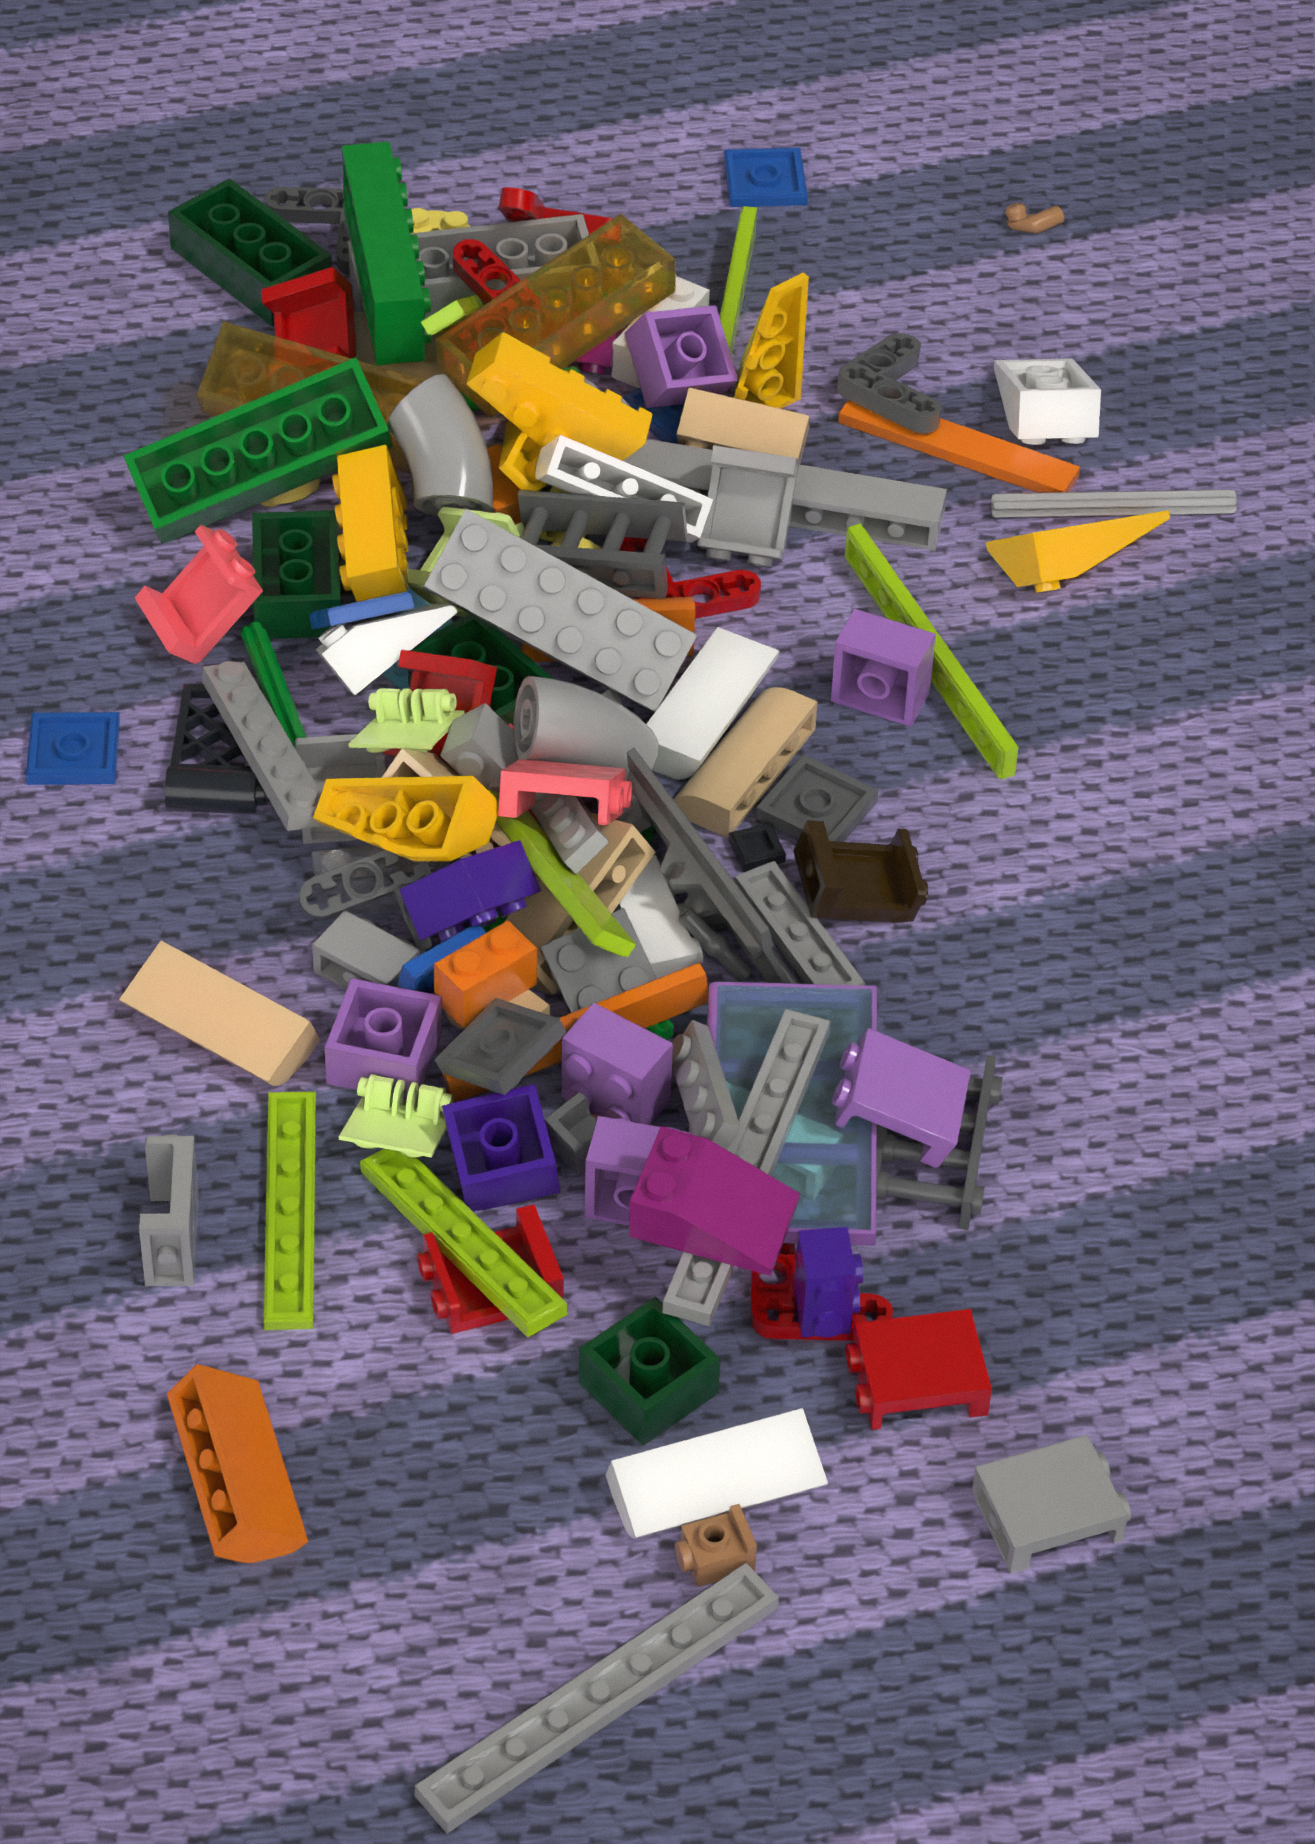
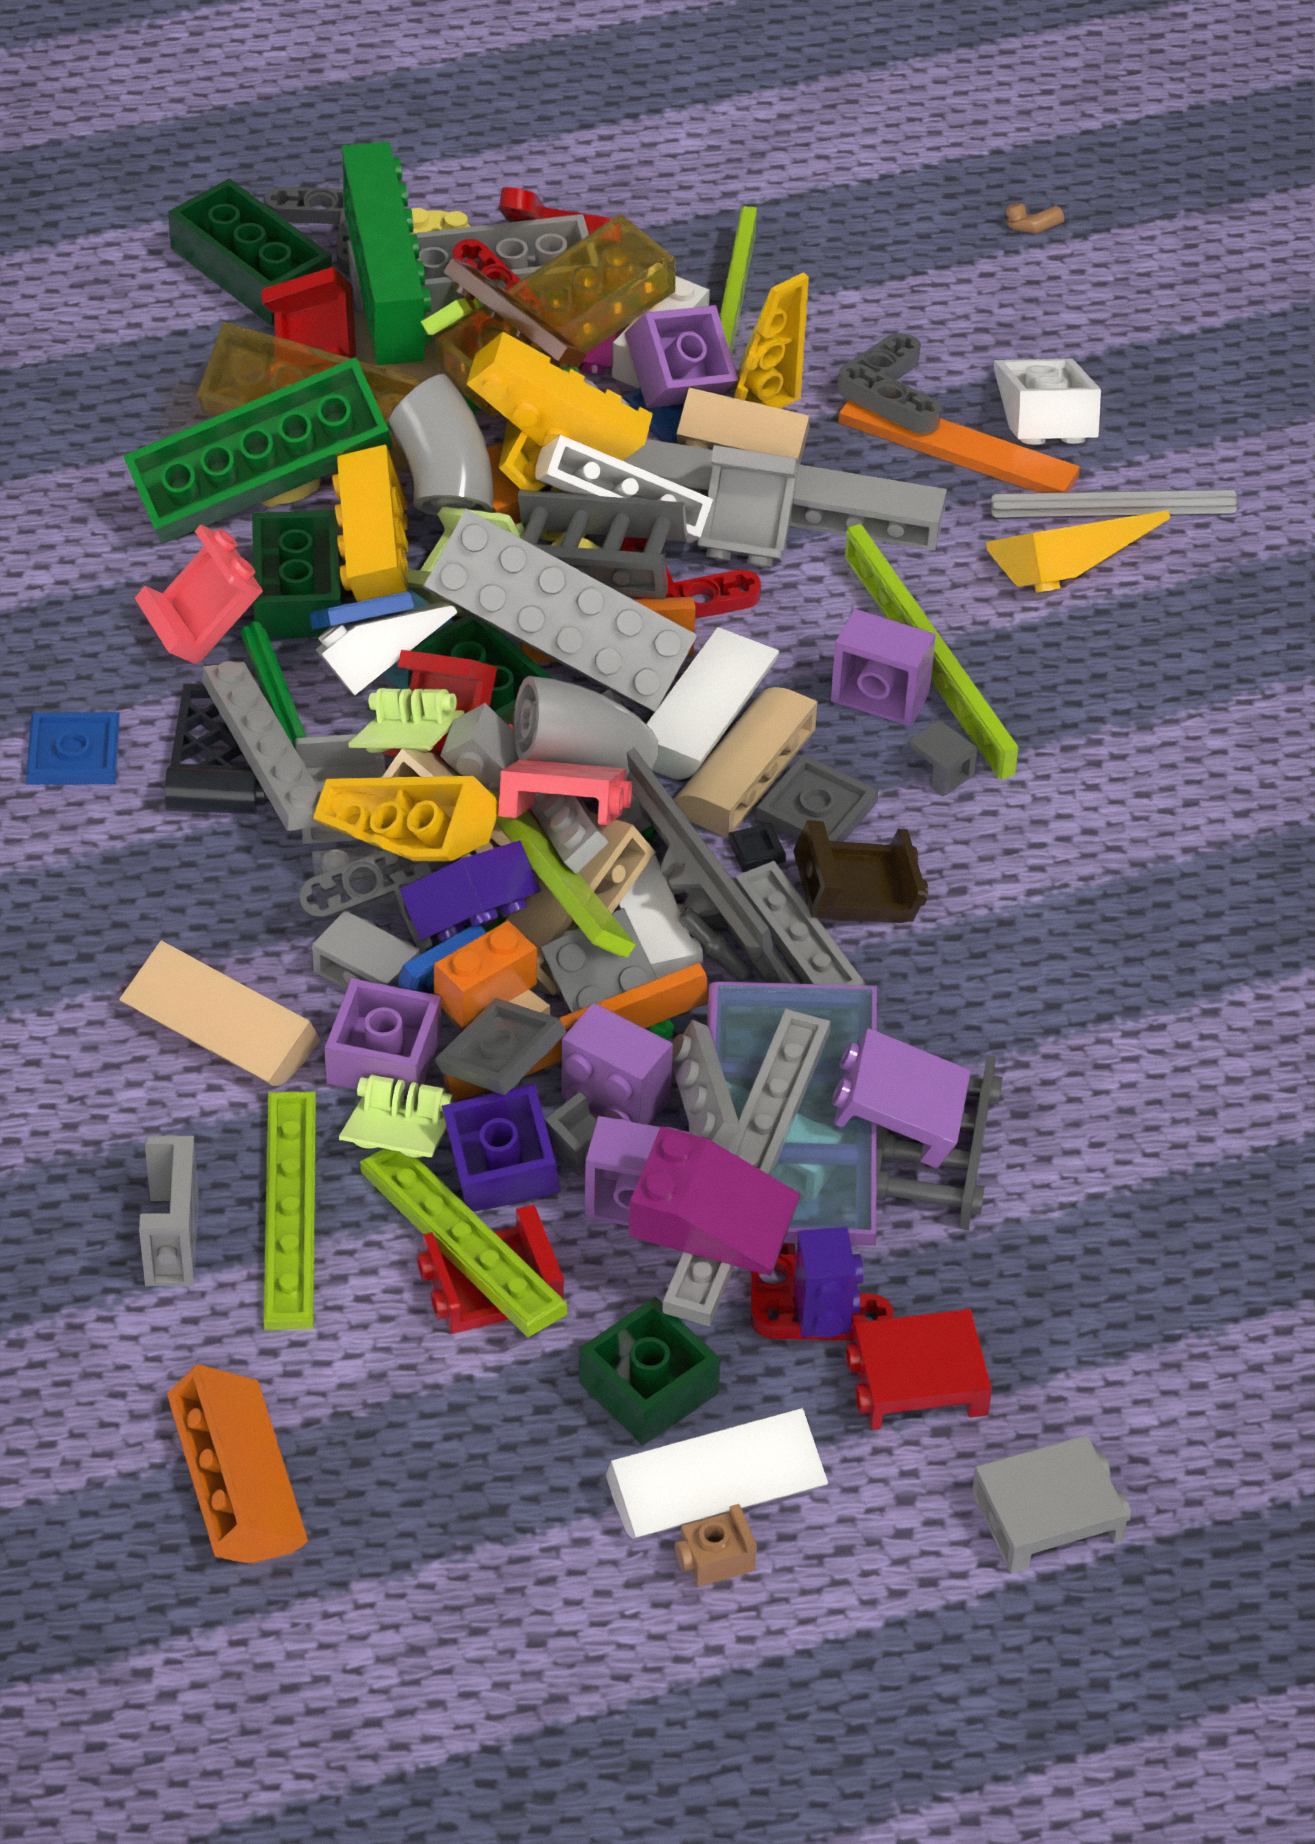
light grey plate [415,1563,779,1834] -> none
blue tile [724,147,808,207] -> none
none -> reddish brown plate [443,258,587,368]
none -> dark grey panel [910,719,977,797]

